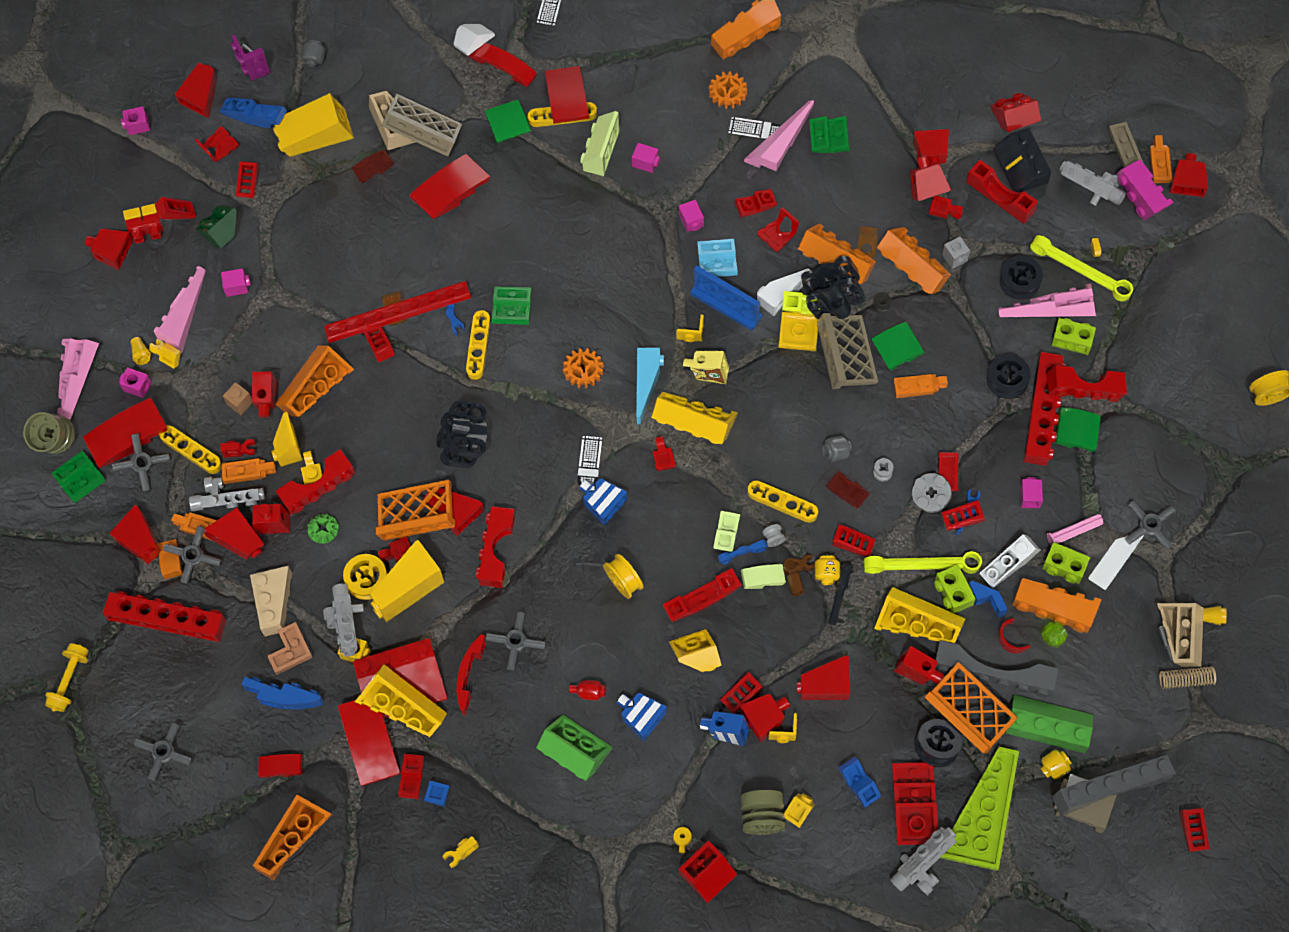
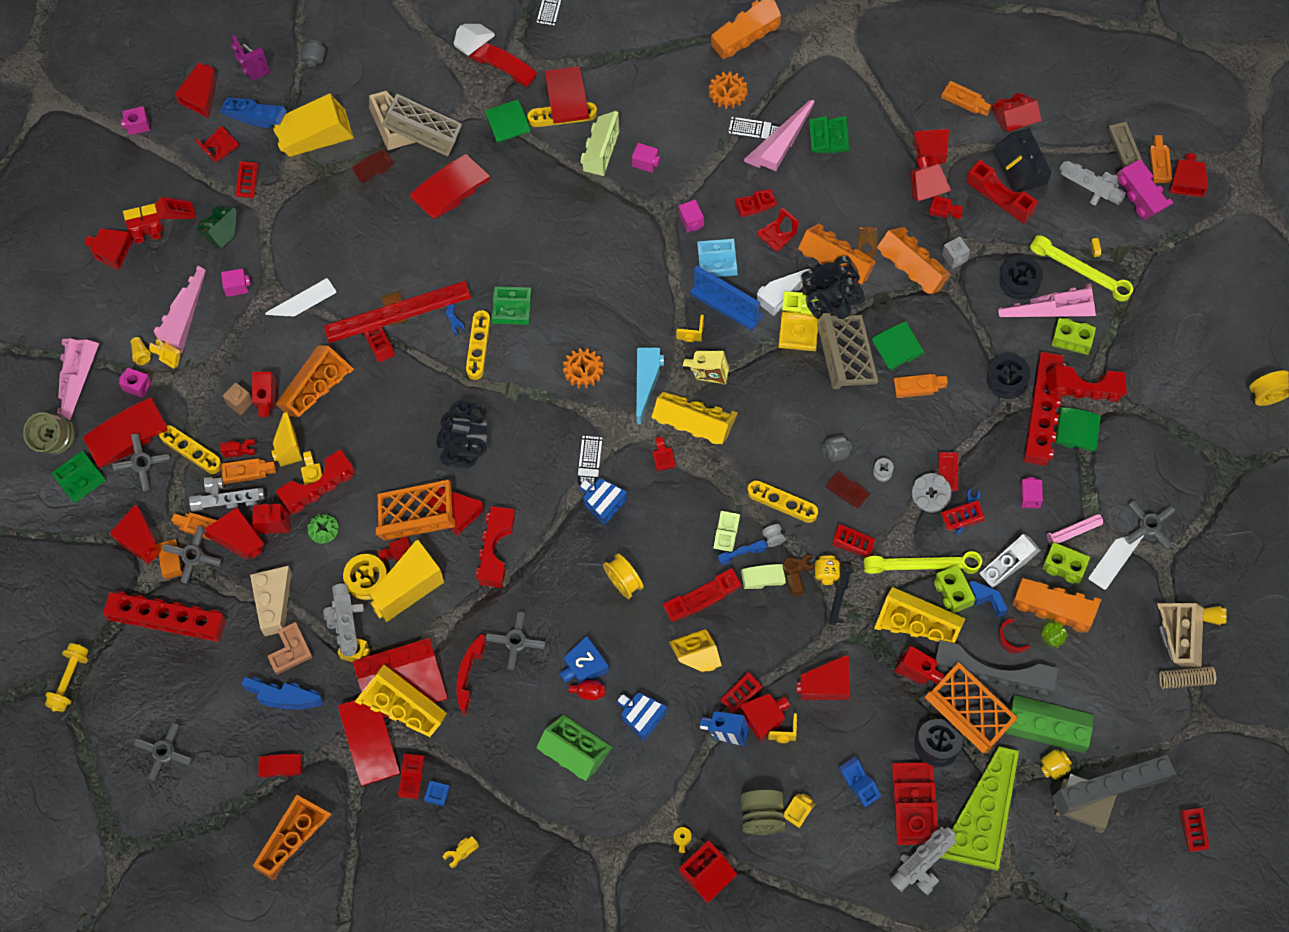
none -> white sticker [265,278,336,316]
none -> blue torso [559,637,609,683]
none -> orange hinge [941,81,991,116]

